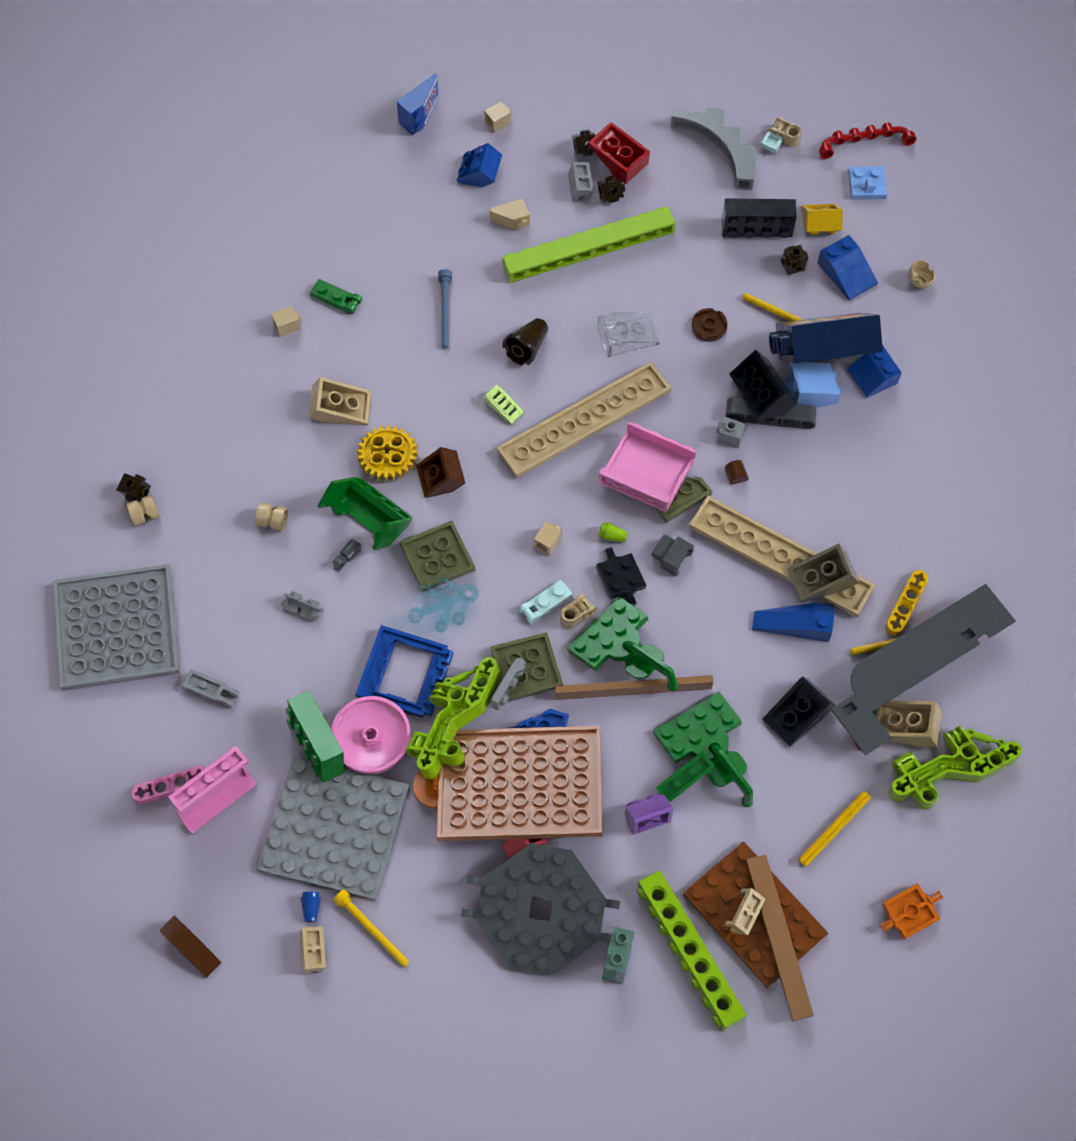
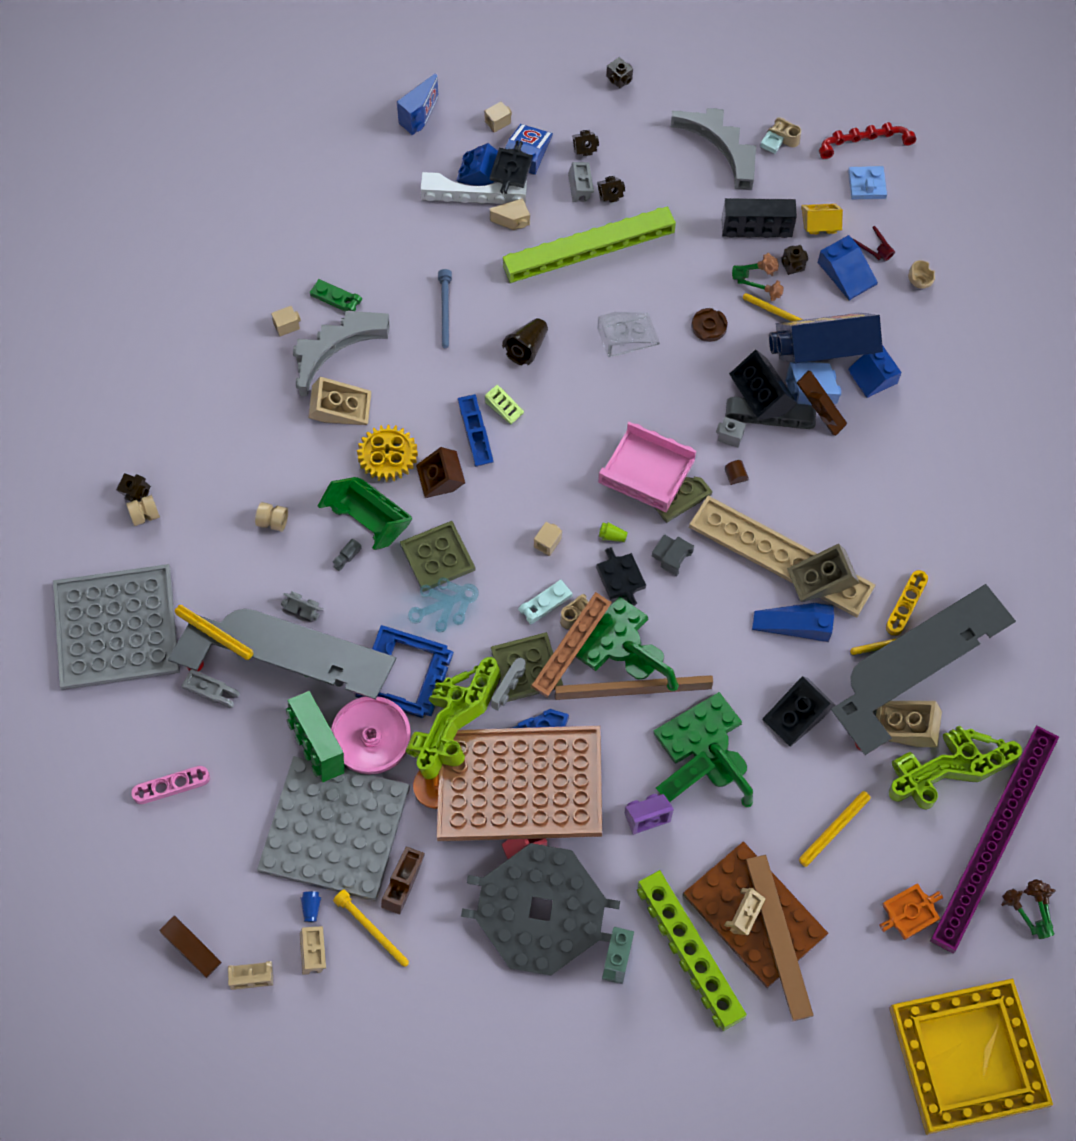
bright pink panel [168,746,257,834] -> none
tan plate [497,362,671,478] -> none
red slope [588,122,650,184] -> none
none -> piece [168,609,397,700]
none -> yellow axle [175,605,254,660]
none -> tan hinge [228,961,273,990]
none -> light grey arch [293,311,390,396]
none -> reddish brown slope [381,846,425,915]
none -> white arch [421,172,527,205]
none -> blue slope [457,394,494,467]
none -> black plate [490,140,533,194]
none -> blue slope [505,124,553,175]
none -> nougat plate [531,592,612,698]
none -> dark brown brick [606,57,633,88]
none -> plant [732,253,784,301]
none -> reddish brown bracket [797,371,847,436]
none -> dark red plant [853,226,895,261]
none -> yellow tile [889,978,1053,1135]
none -> magenta piece [930,725,1059,954]
none -> plant [1001,879,1056,939]

